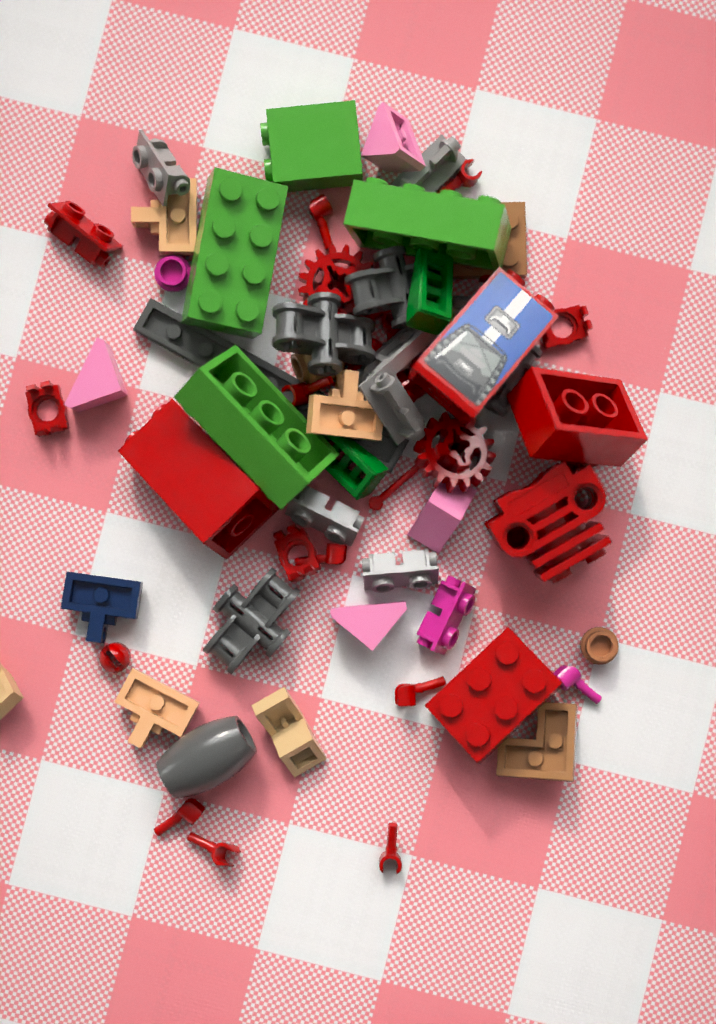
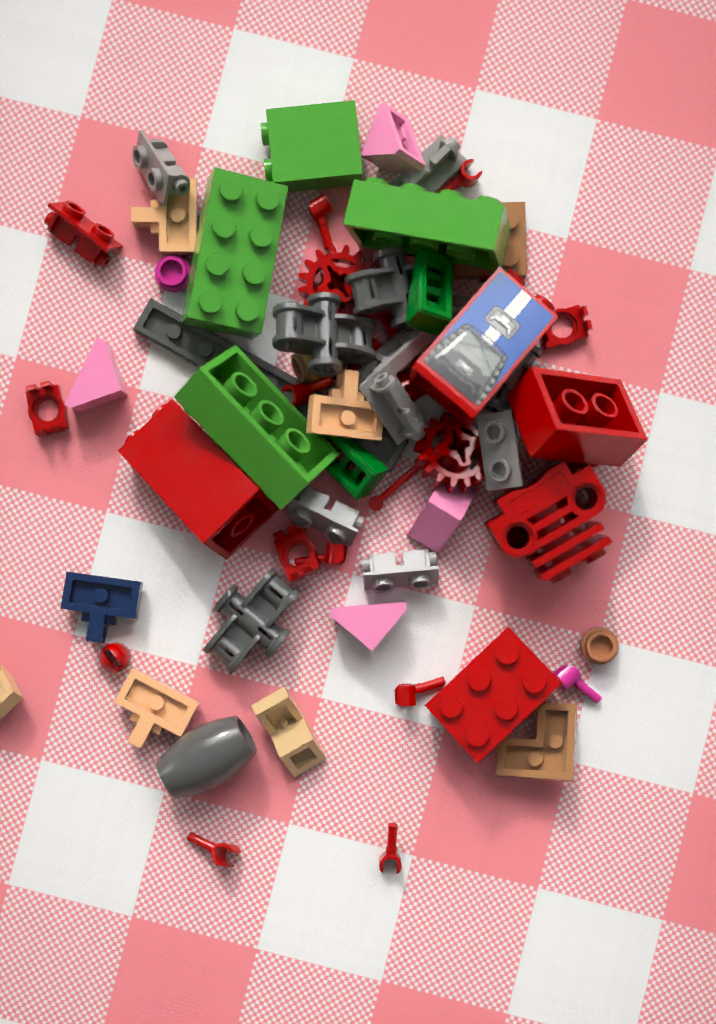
red hand [154,798,205,836] -> none
dark pink hinge [416,575,476,656] -> none
none -> light grey hinge [476,410,523,491]

